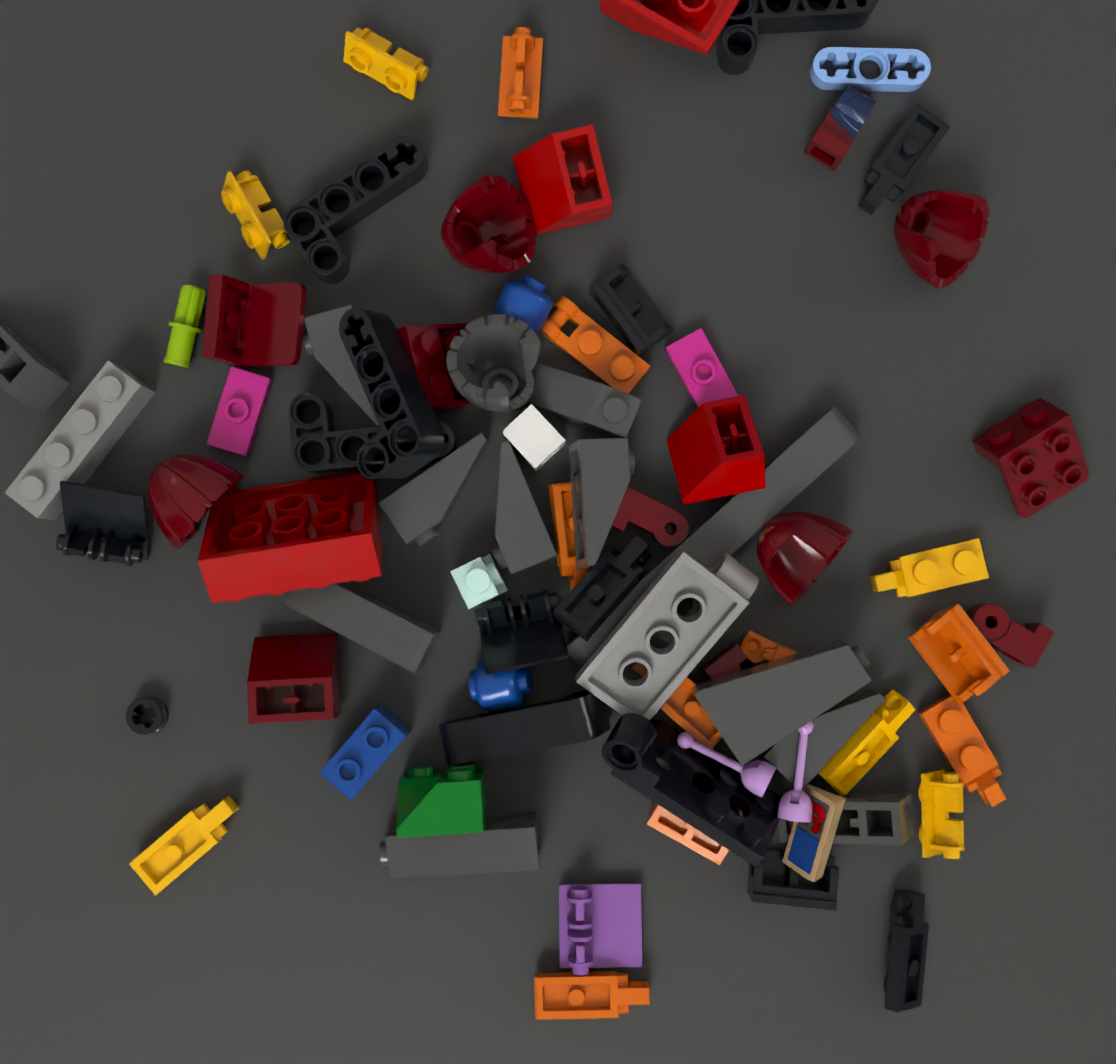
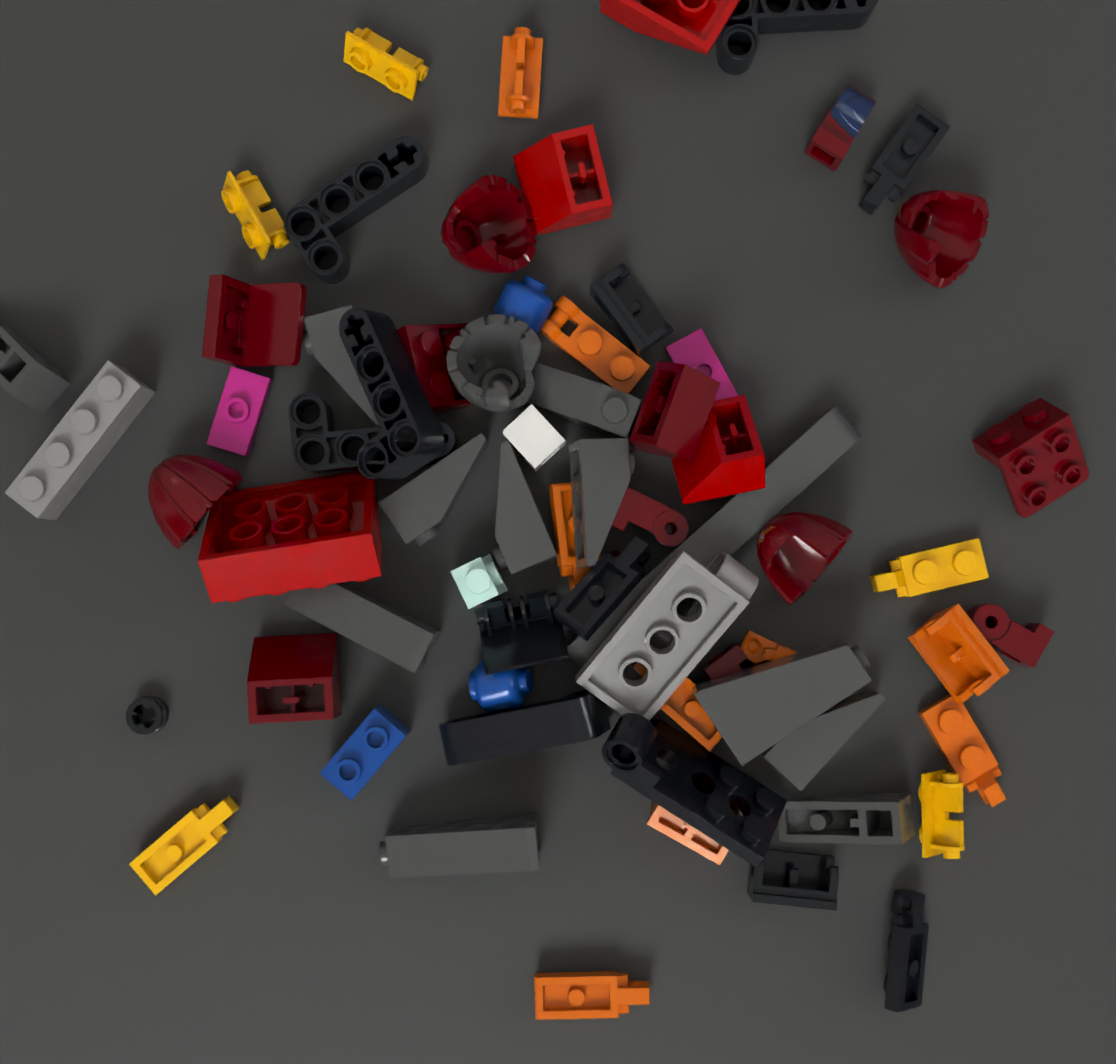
black hinge [56,481,149,566] -> none
lime axle [163,285,206,368] -> none
green slope [396,762,488,838] -> none
medium lavender hinge [559,883,642,975] -> none
lavender hinge [677,732,776,798] -> none
lavender hinge [777,721,814,823] -> none
slope [782,784,845,882] -> none
light blue beam [809,47,931,92] -> none
yellow hinge [818,690,916,796] -> none
none -> dark red slope [629,361,720,462]

